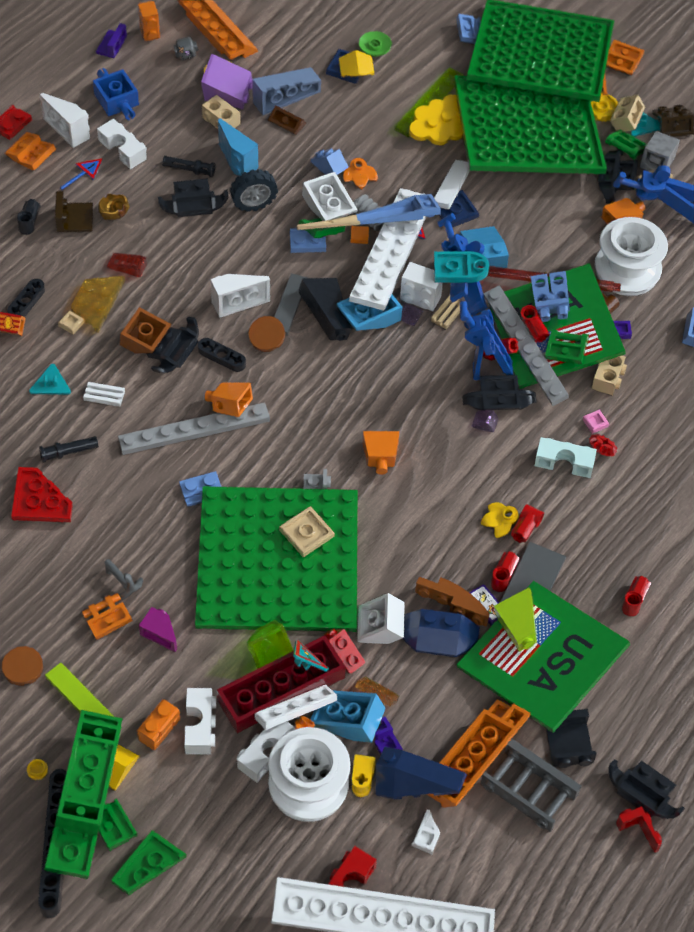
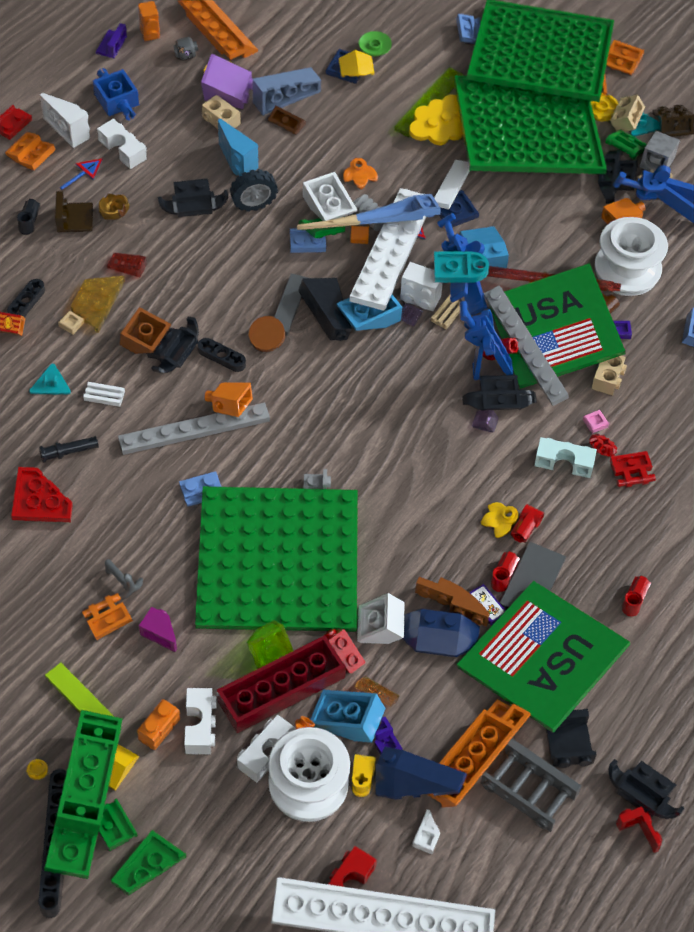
dark orange tile [2,646,43,686] -> none
black pin [162,155,216,178] -> none
white slope [211,274,270,318] -> none
white tile [255,685,337,730] -> none
tan tile [279,506,335,557] -> none
teal piece [293,640,329,671] -> none
medium blue slope [310,148,349,175] -> none
orange torso [363,431,399,475] -> none
lime slope [494,588,537,652] -> none
red piece [521,305,550,343] -> none
medium blue hips [531,271,570,322] -> none
green plate [545,329,589,364] -> none
none -> red plate [610,451,656,488]

